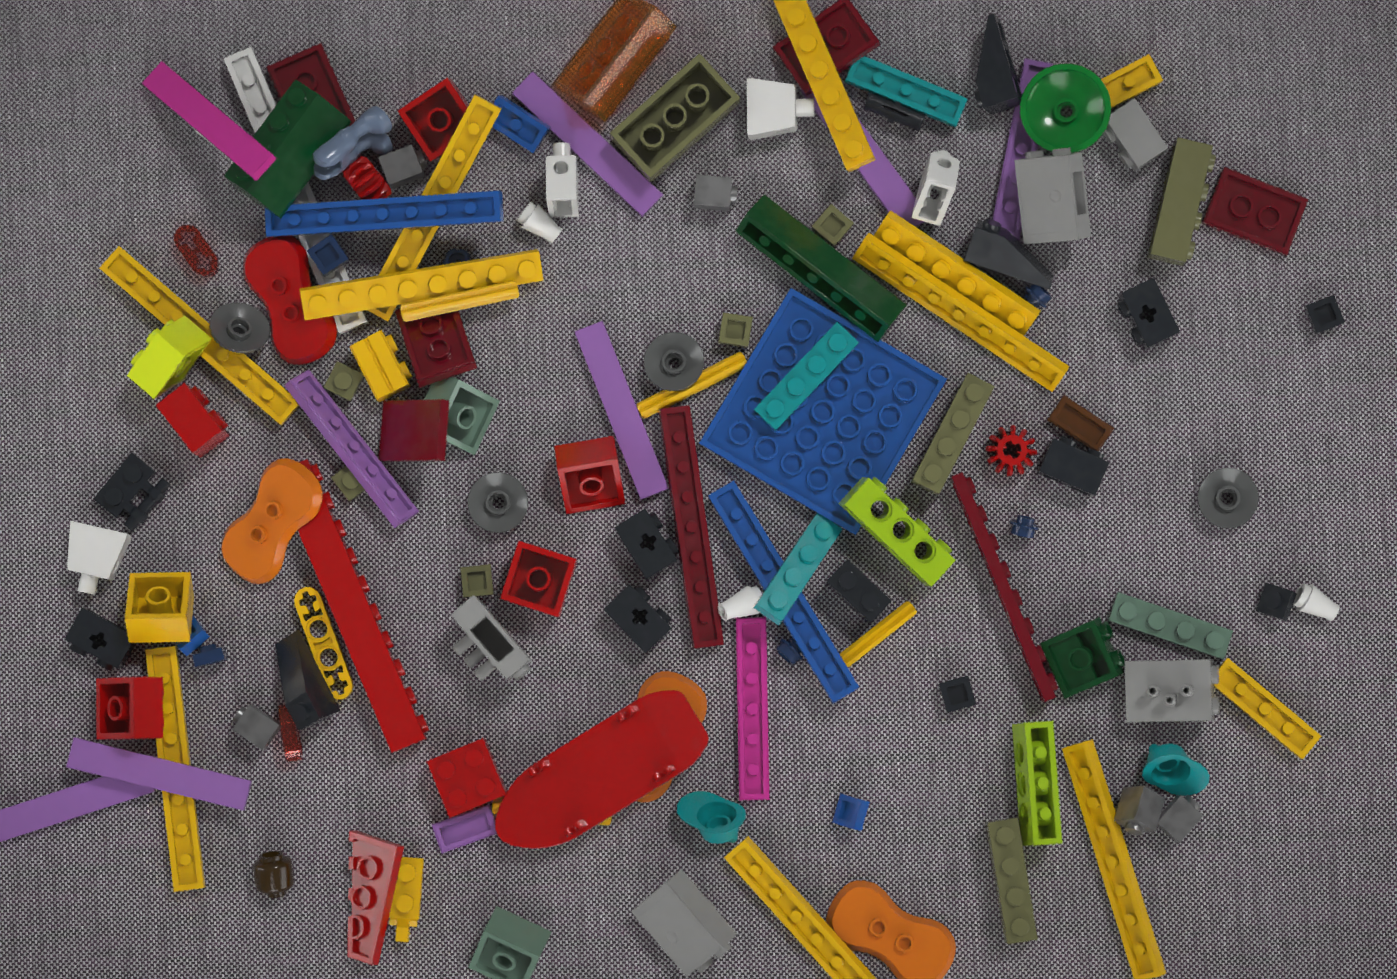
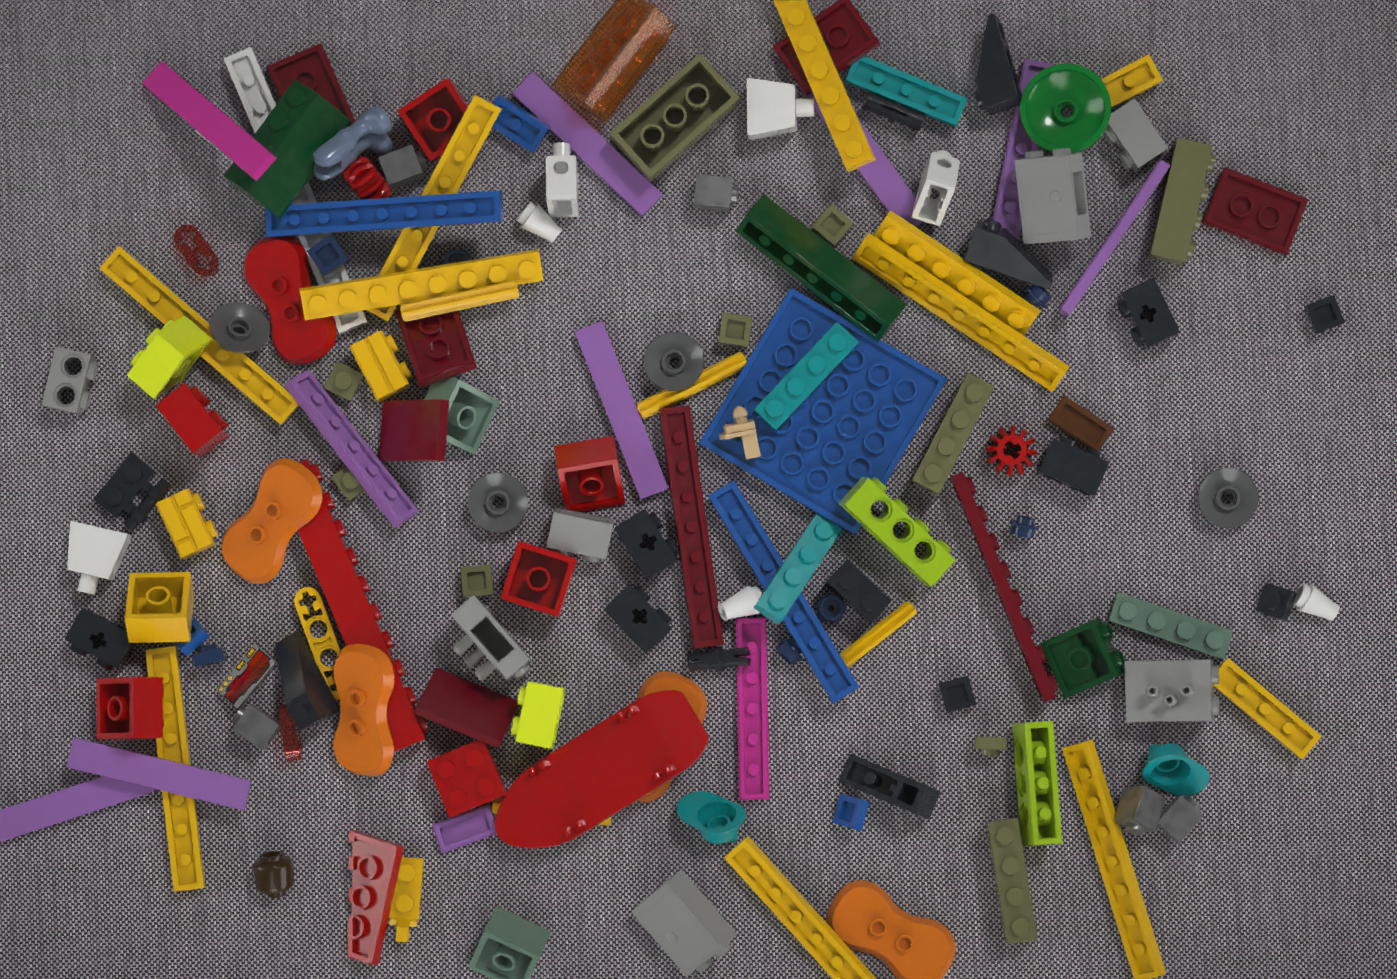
none -> light grey brick [41,346,98,416]
none -> yellow brick [156,488,219,560]
none -> slope [216,643,278,709]
none -> orange plate [333,644,394,777]
none -> dark red tile [414,668,519,748]
none -> neon yellow brick [511,681,566,749]
none -> light grey piece [547,507,614,562]
none -> black pin [687,646,751,672]
none -> tan piece [718,406,761,459]
none -> dark blue plate [817,593,846,623]
none -> black slope [839,754,941,819]
none -> olive plate [974,737,1007,756]
none -> medium lavender tile [1058,160,1170,318]

